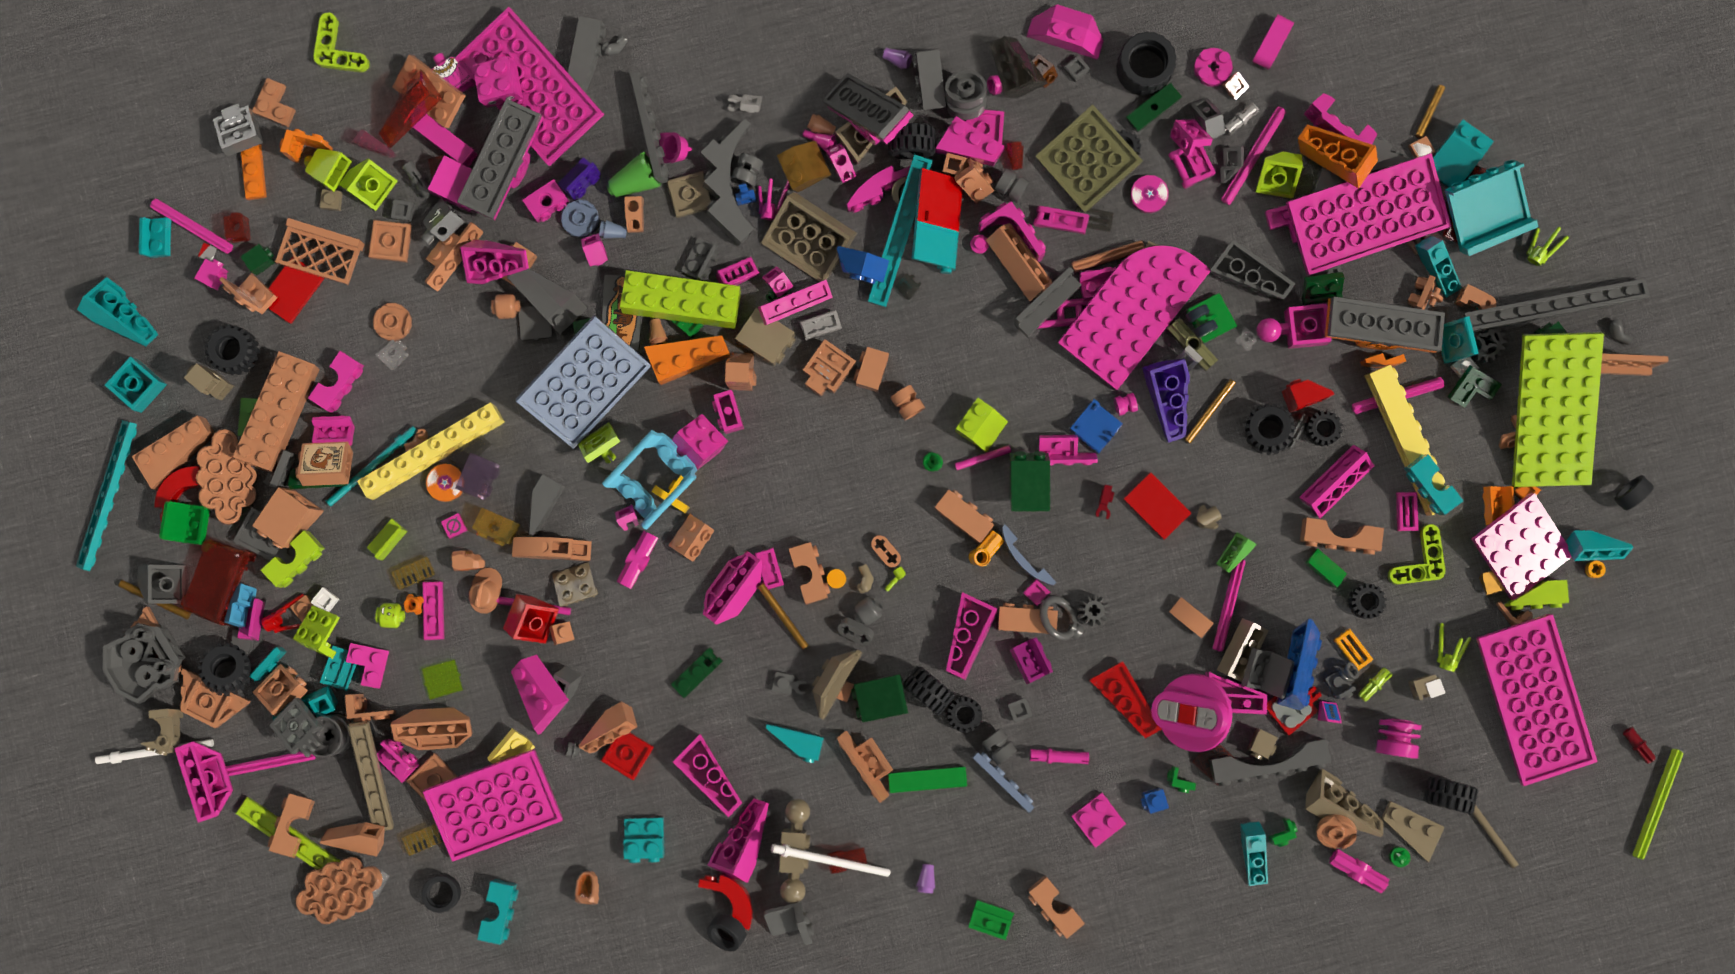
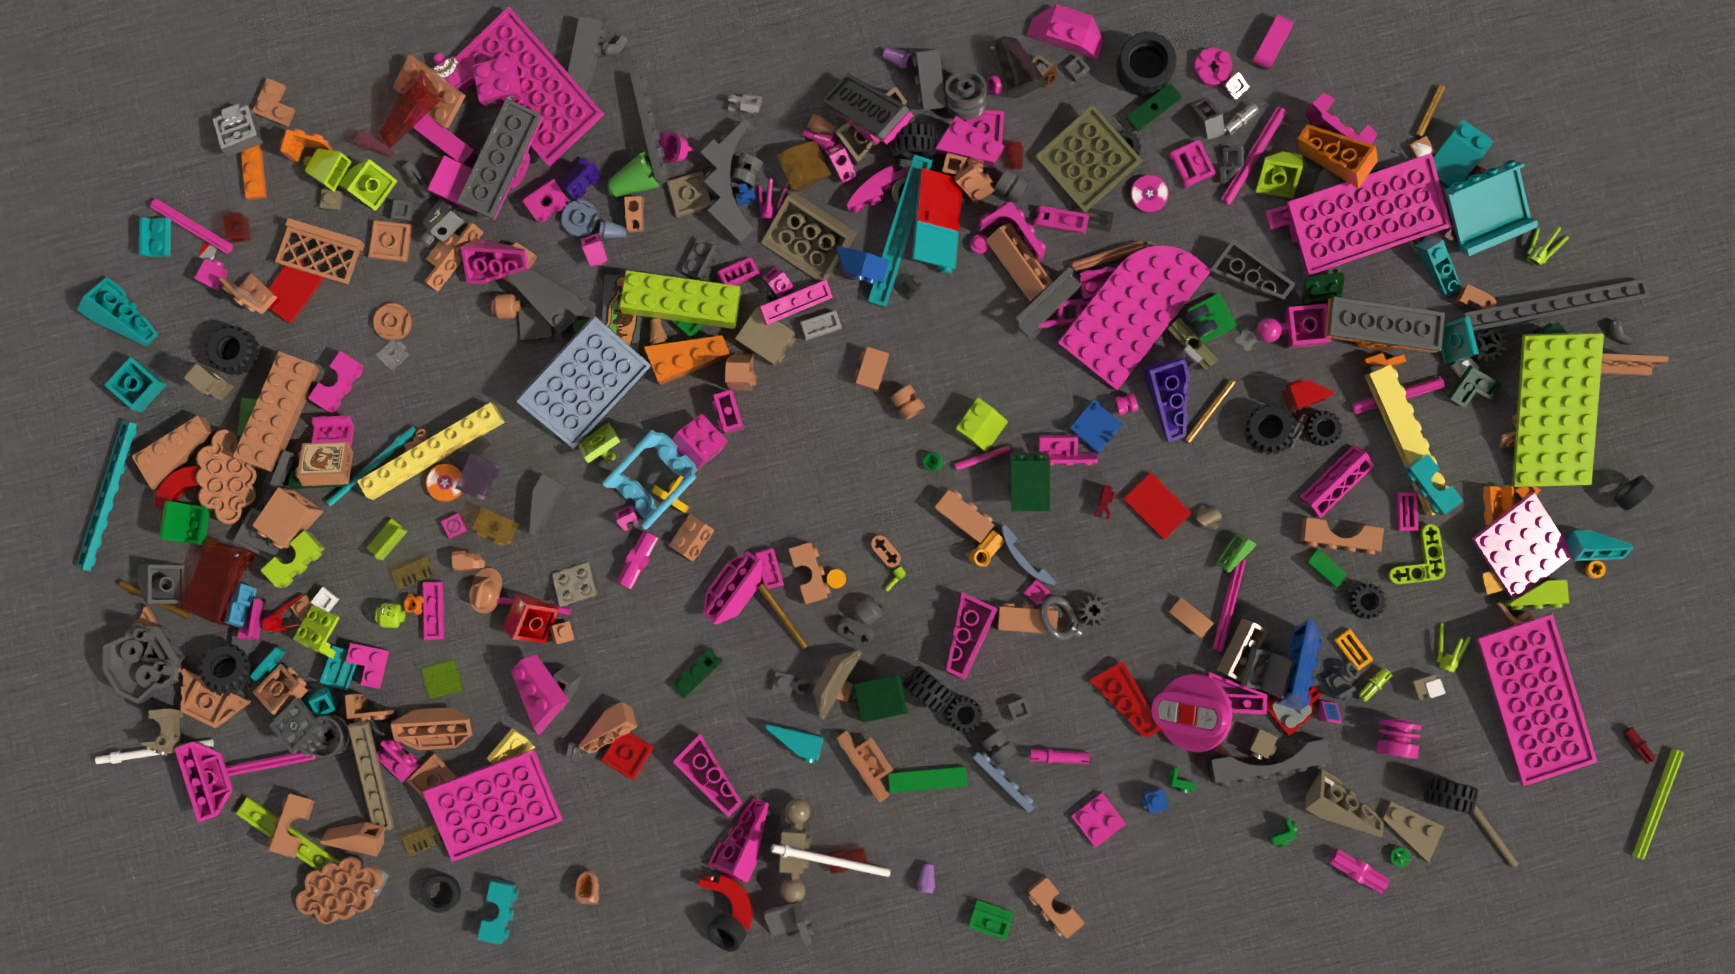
dark green brick [241,244,276,276] -> none
lime beam [314,12,370,72] -> none
nougat slope [512,537,592,561] -> none
teal plate [623,817,665,863] -> none
nougat piece [803,339,856,396] -> none
dark tan arm [857,564,874,593] -> none
magenta bracket [1009,637,1053,685] -> none
dark pink bracket [1170,119,1213,156] -> none
teal slope [1240,821,1268,886] -> none
nougat tile [1317,814,1357,849] -> none
nougat hips [1408,275,1443,310] -> none

